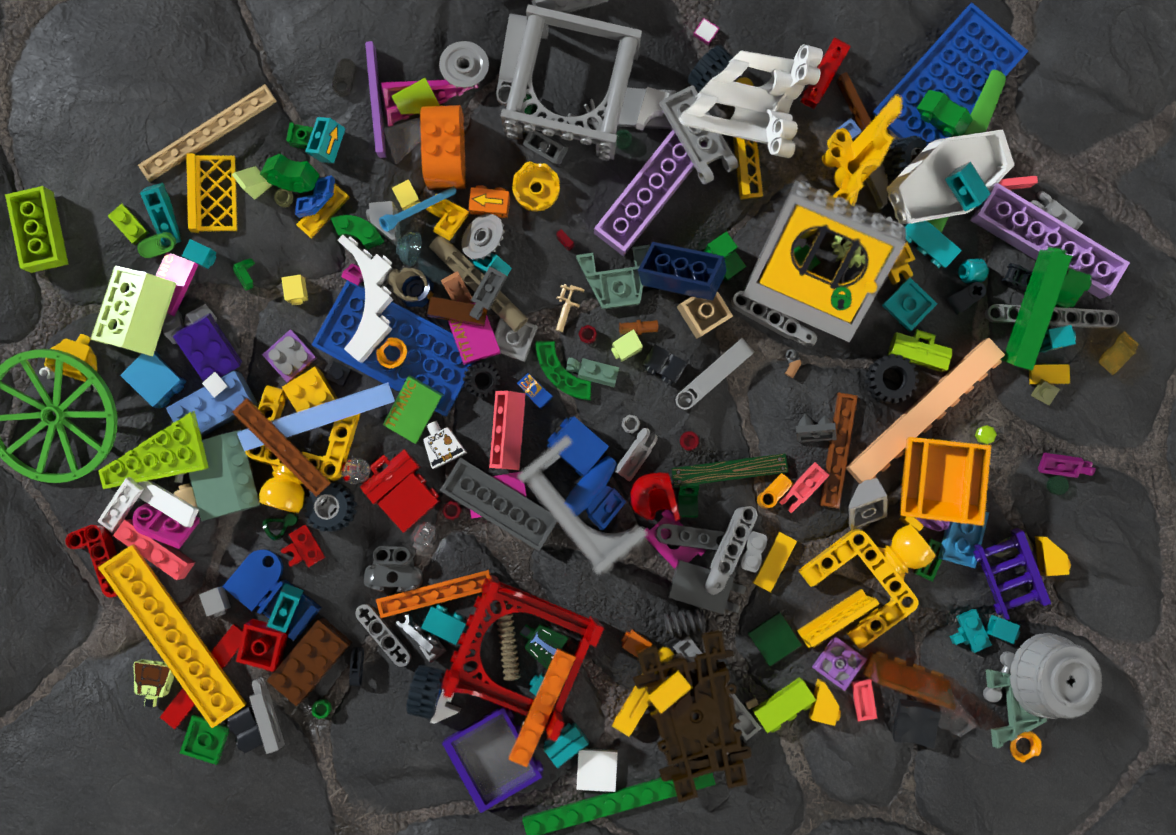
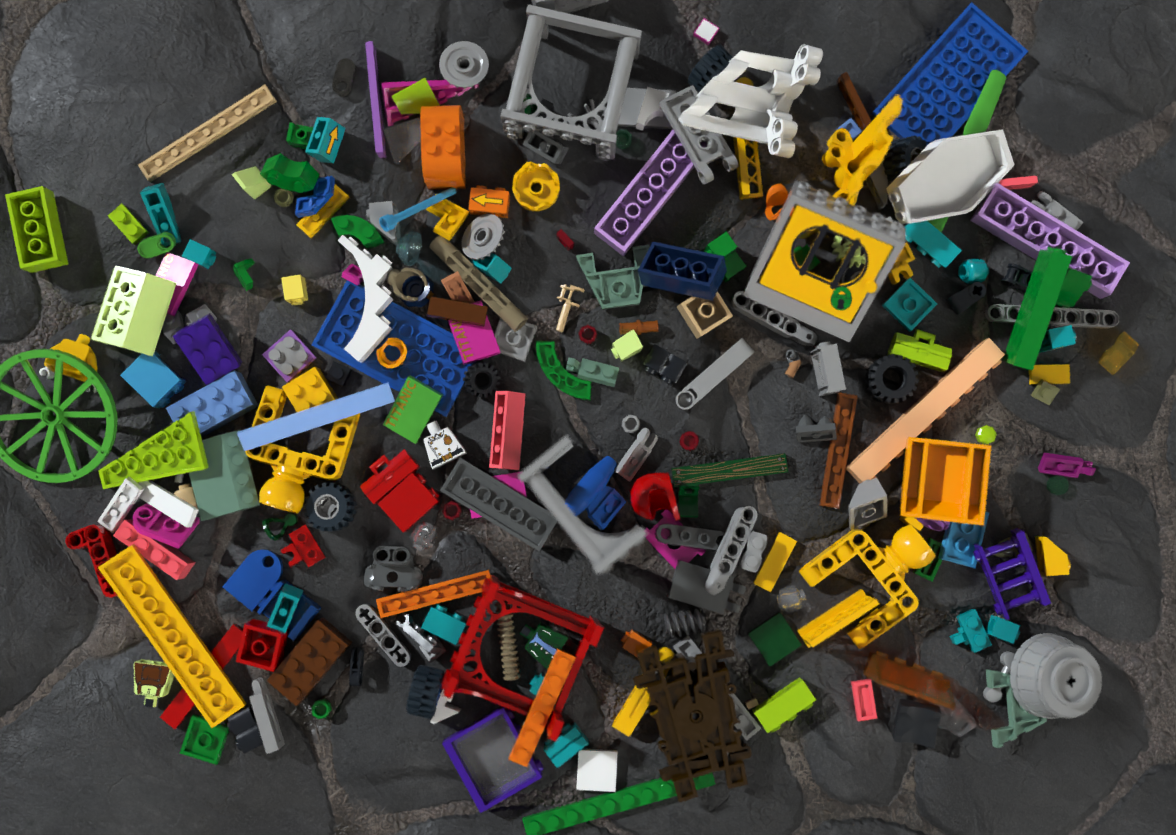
yellow fence [186,153,237,233] -> none
light grey brick [199,586,231,618] -> none
white sticker [202,372,227,398] -> none
dark orange tile [232,398,331,497] -> none
clear head [341,458,370,484] -> none
light yellow brick [392,179,420,210] -> none
dark grey plate [469,266,508,320] -> none
light grey piece [496,13,527,106] -> none
blue leg [517,373,553,409] -> none
blue panel [547,417,609,476] -> none
yellow tile [647,671,692,713] -> none
light orange piece [757,473,793,509] -> none
coral hinge [779,462,829,513] -> none
red piece [800,37,851,109] -> none
yellow slope [808,678,841,726] -> none
medium lavender piece [812,636,867,691] -> none
green brick [917,90,973,137] -> none
teal brick [945,161,991,211] -> none
light orange piece [1010,732,1042,762] -> none
none -> orange piece [765,184,794,221]
none -> clear head [776,585,807,613]
none -> light grey window [810,341,846,396]

